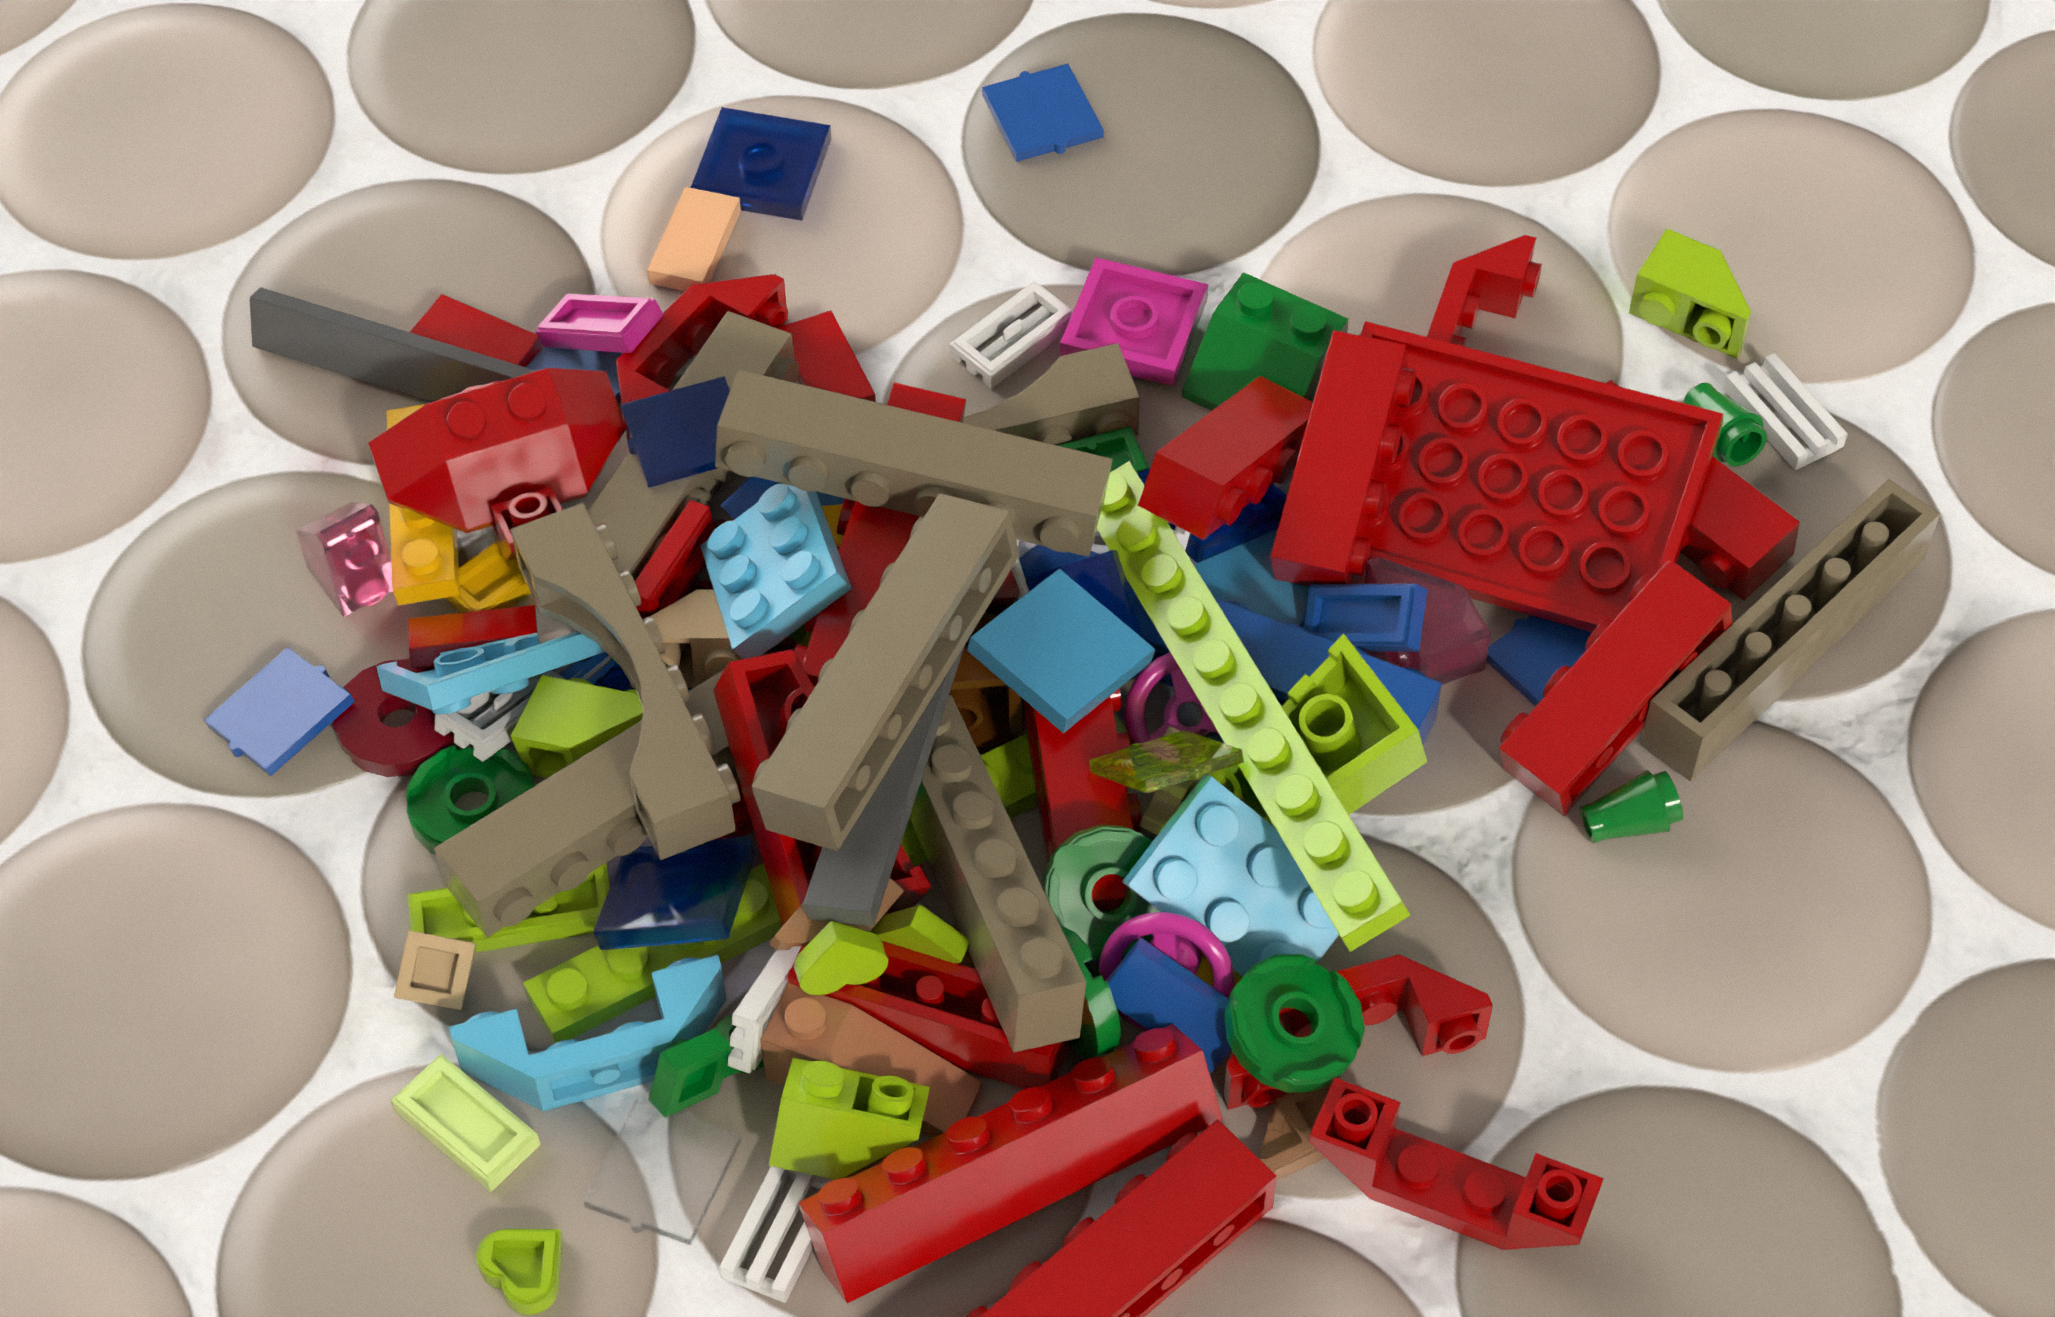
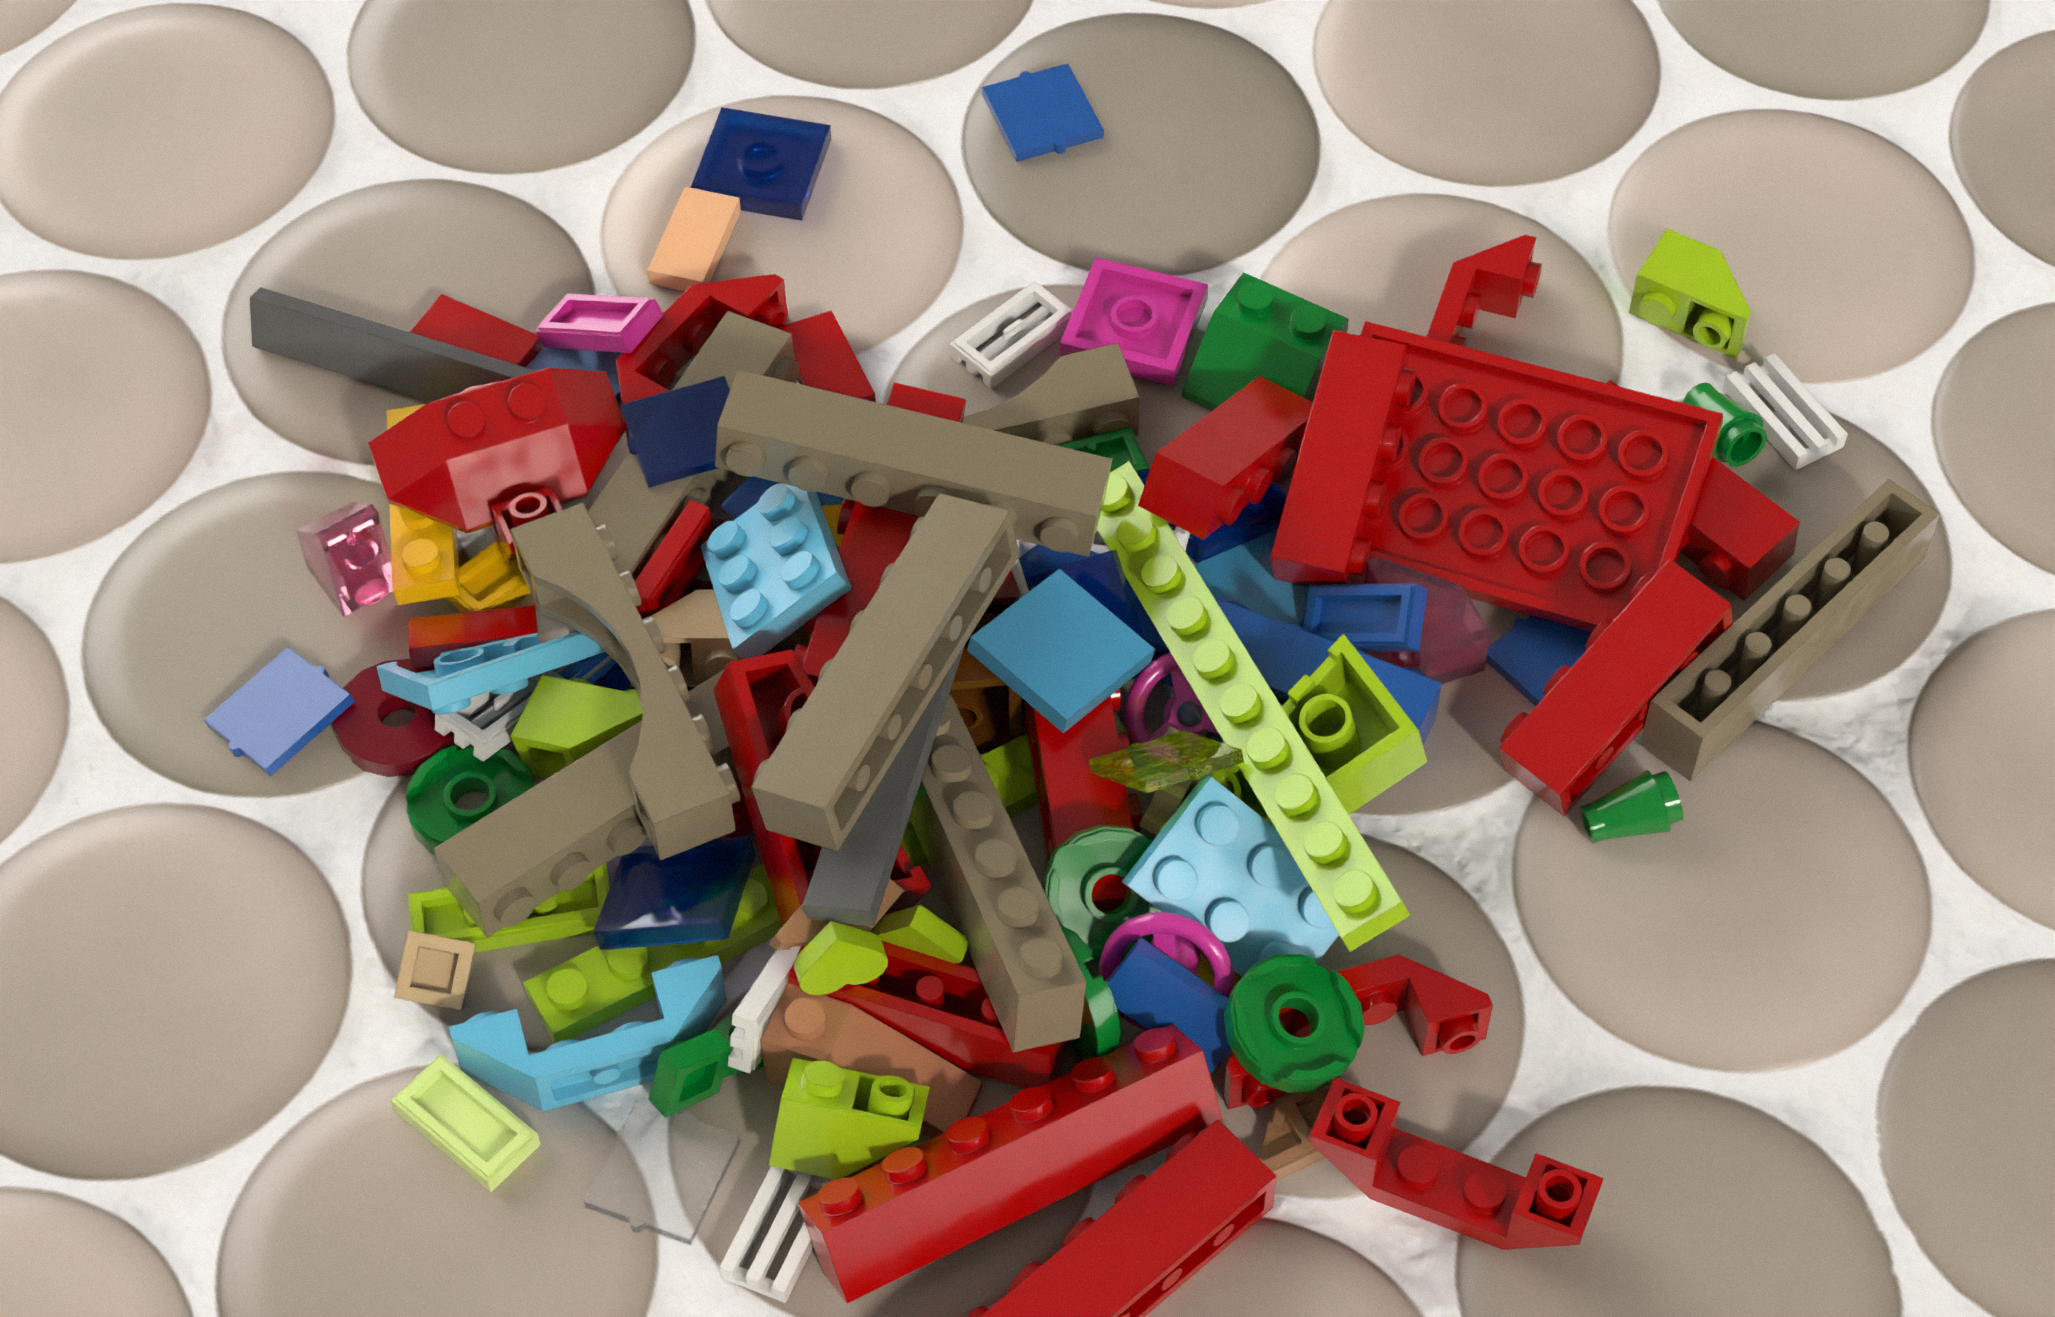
lime tile [476,1229,564,1315] -> none

